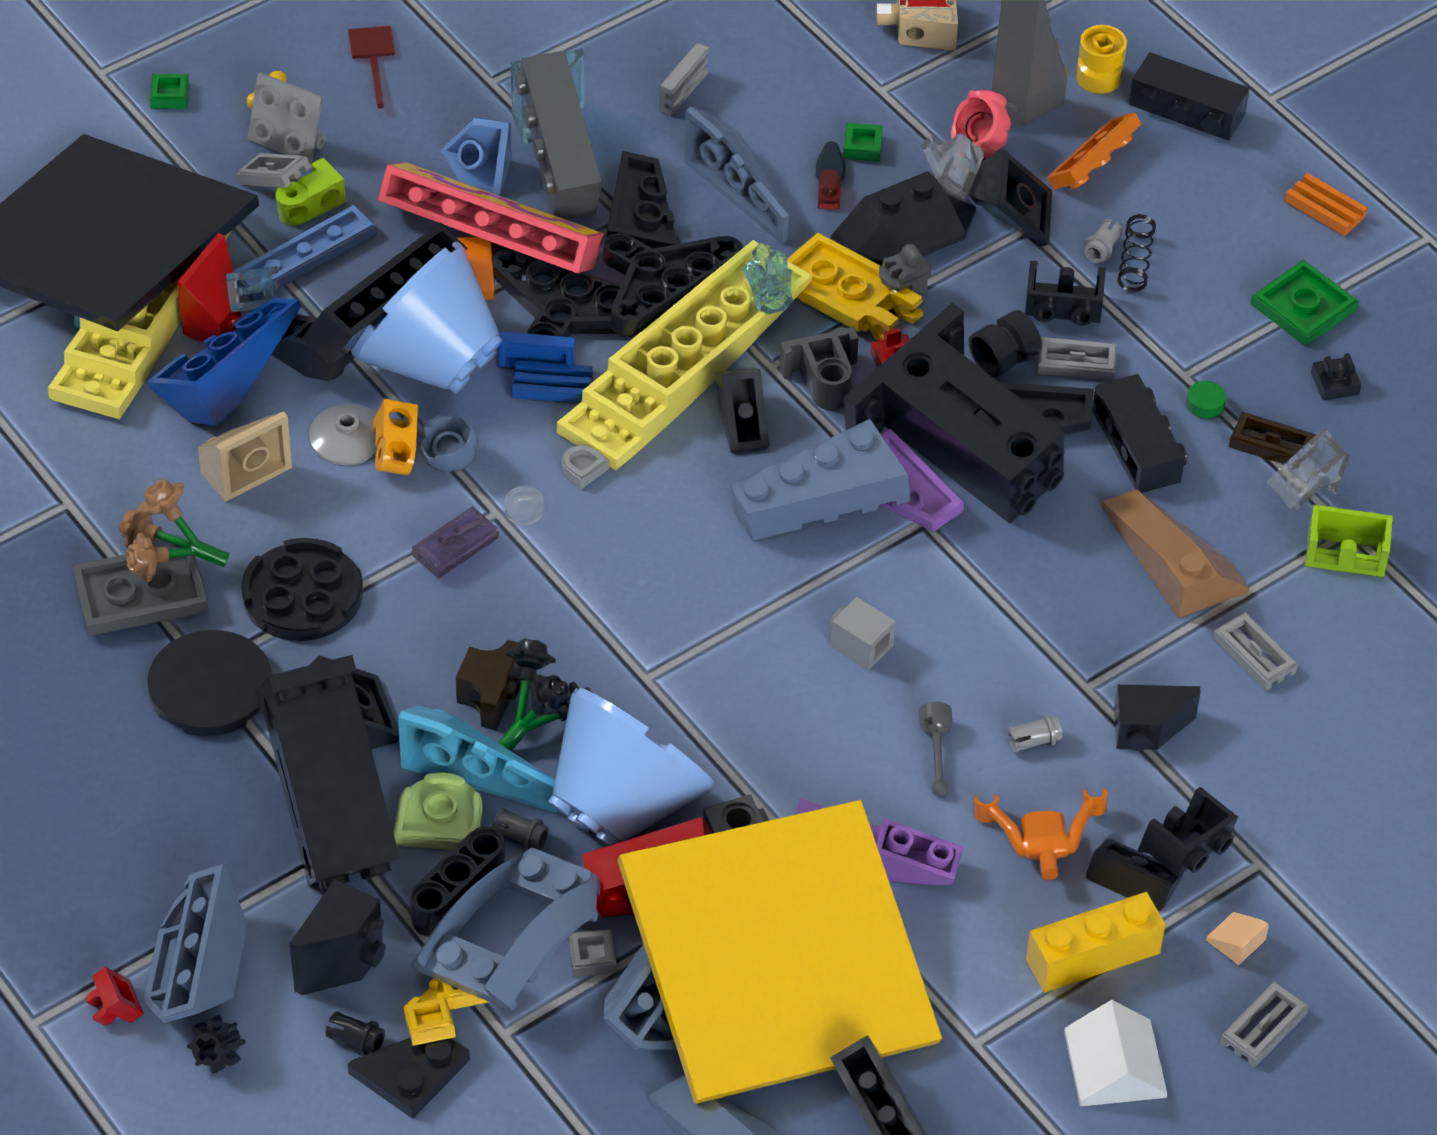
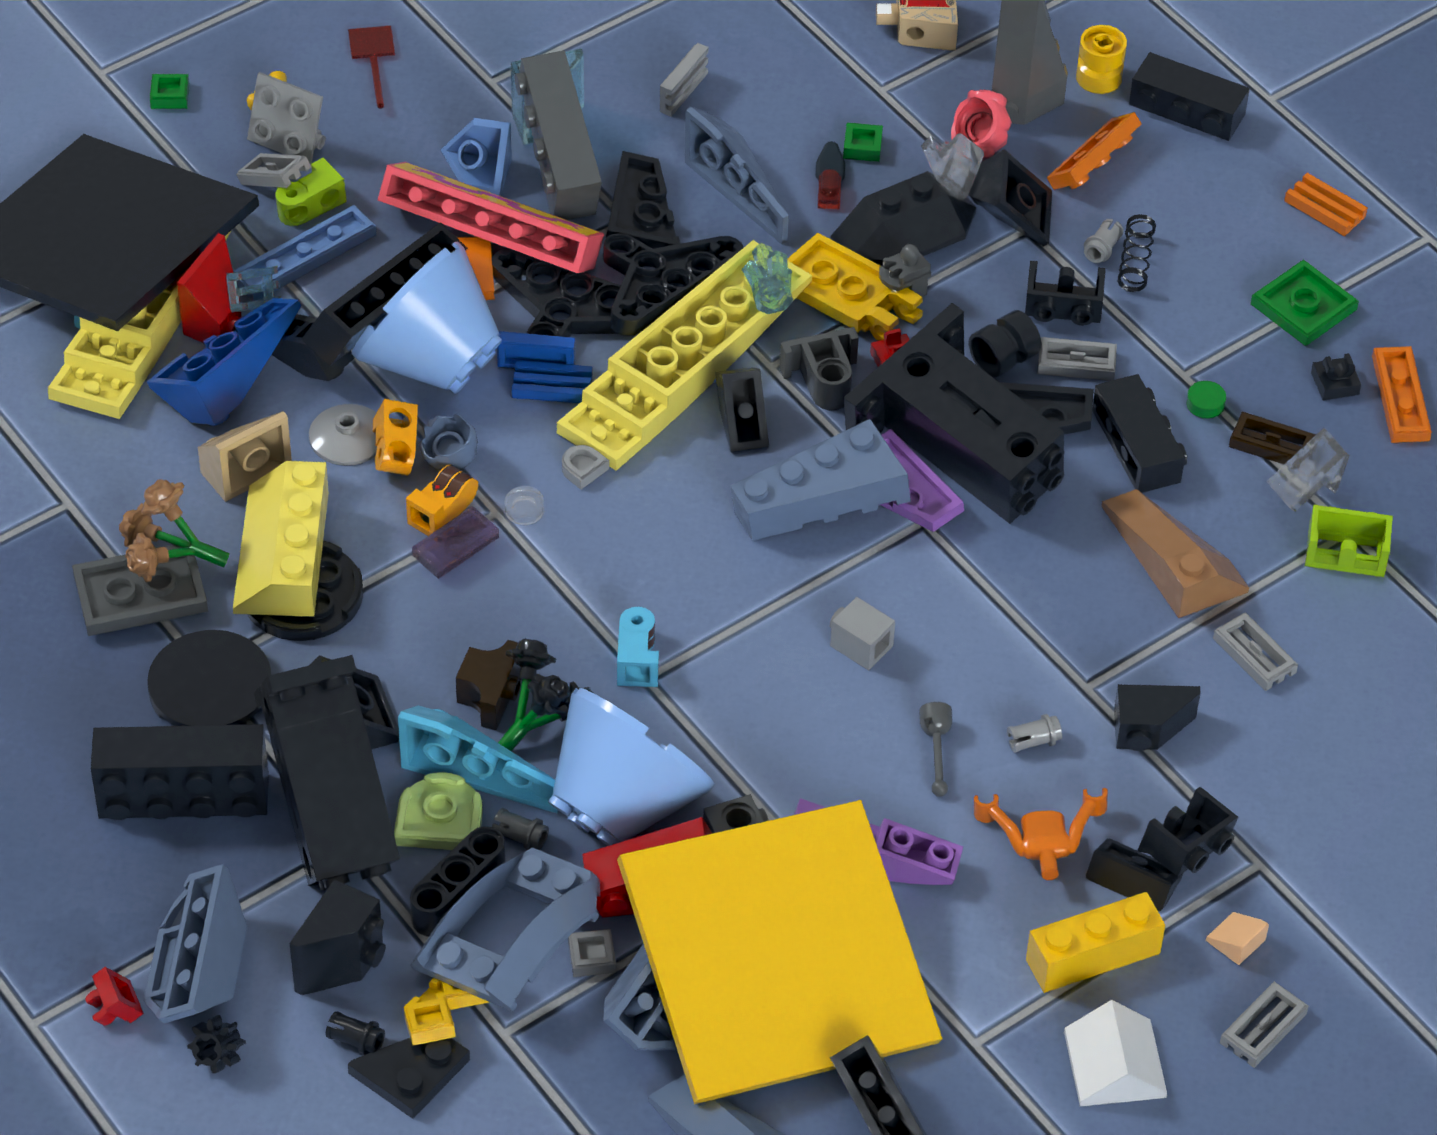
none -> black brick [90,724,269,820]
none -> light yellow slope [233,461,329,617]
none -> light orange leg [406,464,478,540]
none -> medium azure leg [617,607,659,687]
none -> orange tile [1372,346,1432,443]

